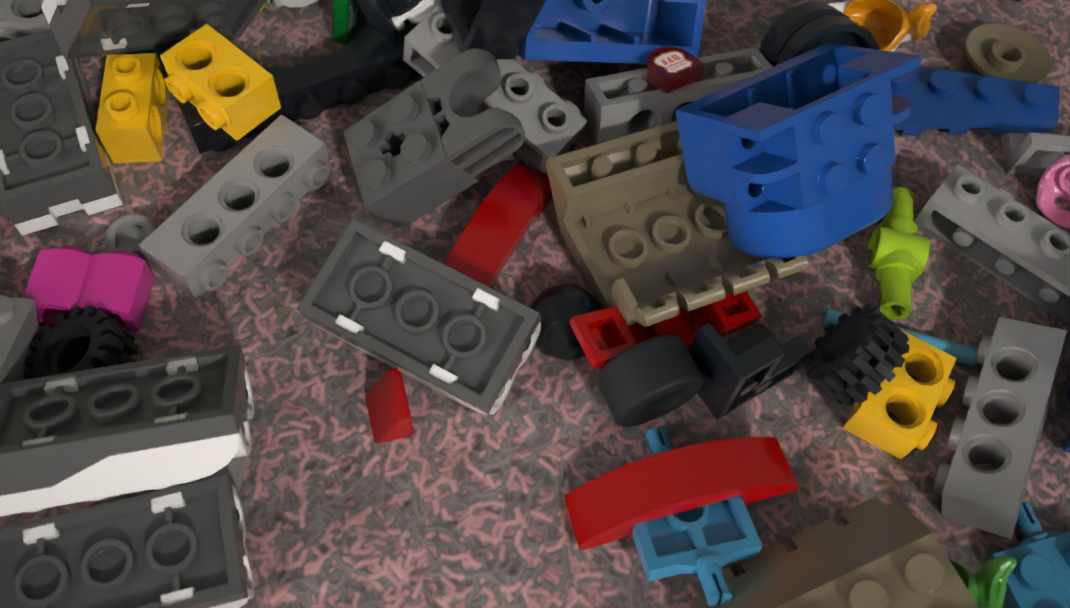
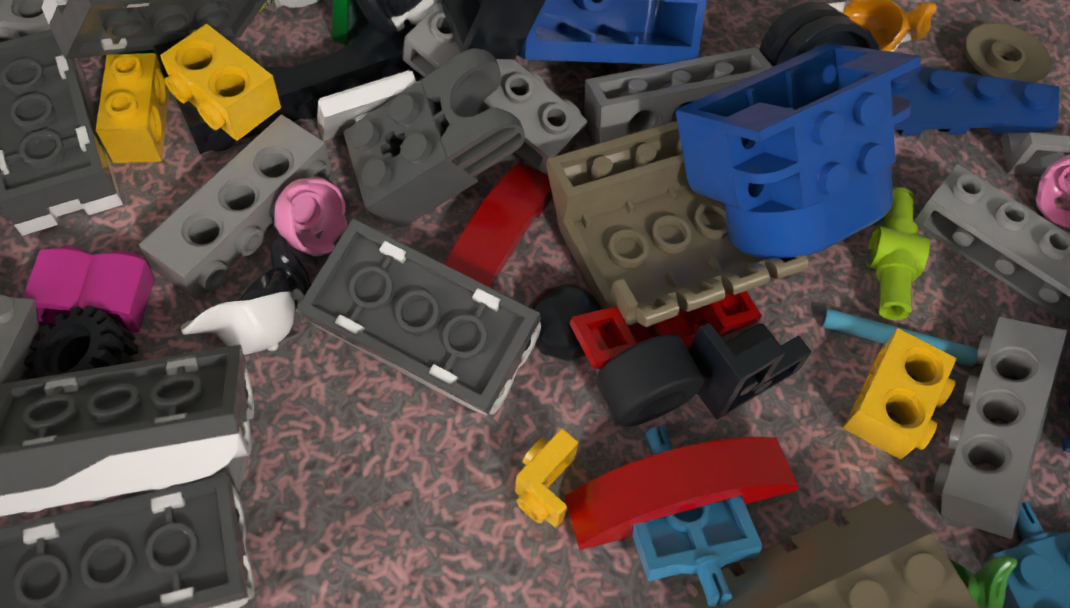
light grey tile [105,213,157,260] -> none
red slope [365,368,414,444] -> none
clear red tile [646,47,705,94] -> none
black tyre [804,305,910,406] -> none
none -> white hair [181,236,312,355]
none -> bright pink hair [274,177,348,257]
none -> white plate [317,70,416,141]
none -> yellow bracket [515,428,579,528]

